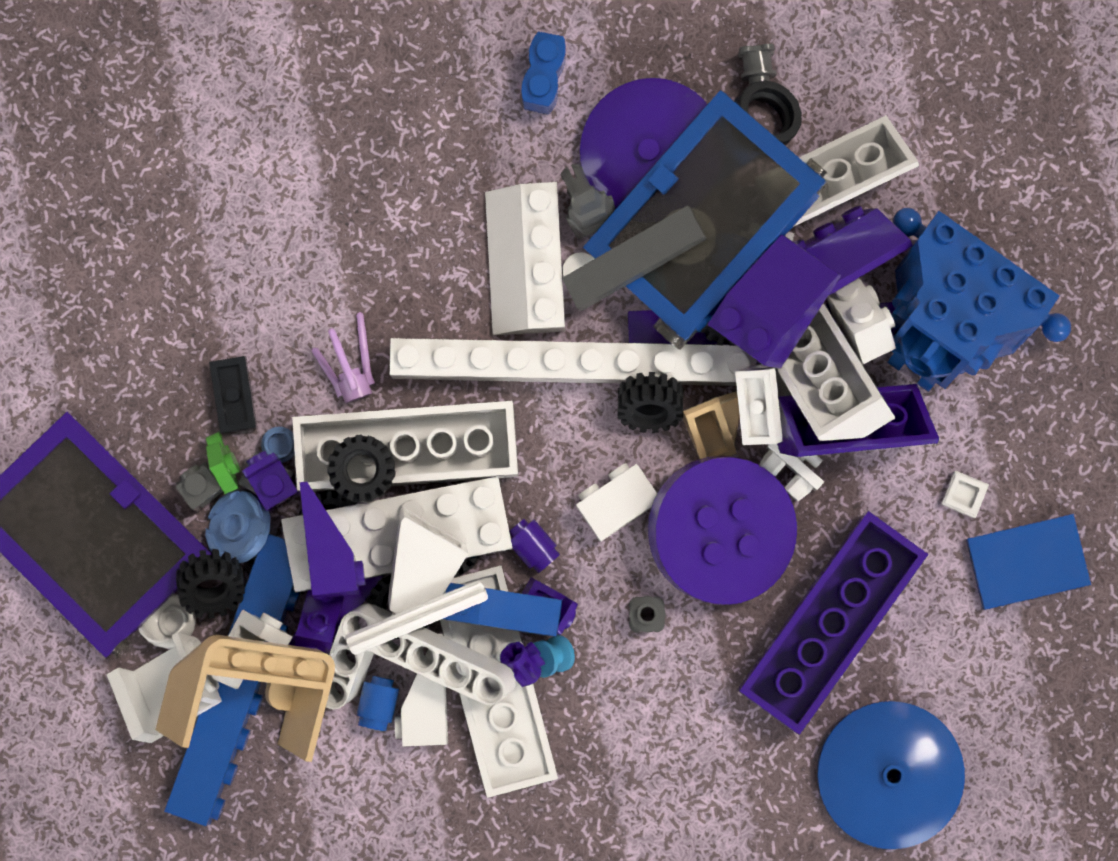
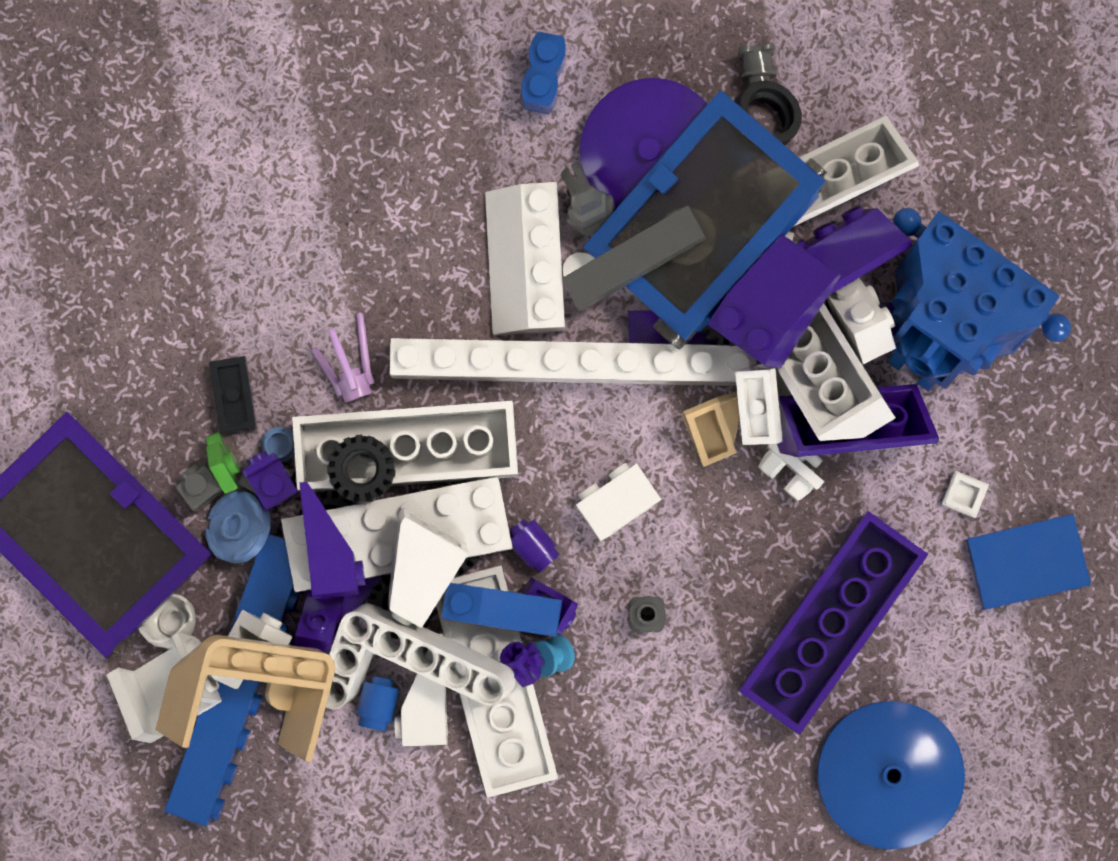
black tyre [176,549,245,619] -> none
white axle [346,580,488,654] -> none
black tyre [617,372,683,433] -> none
dark purple piece [648,456,797,605] -> none

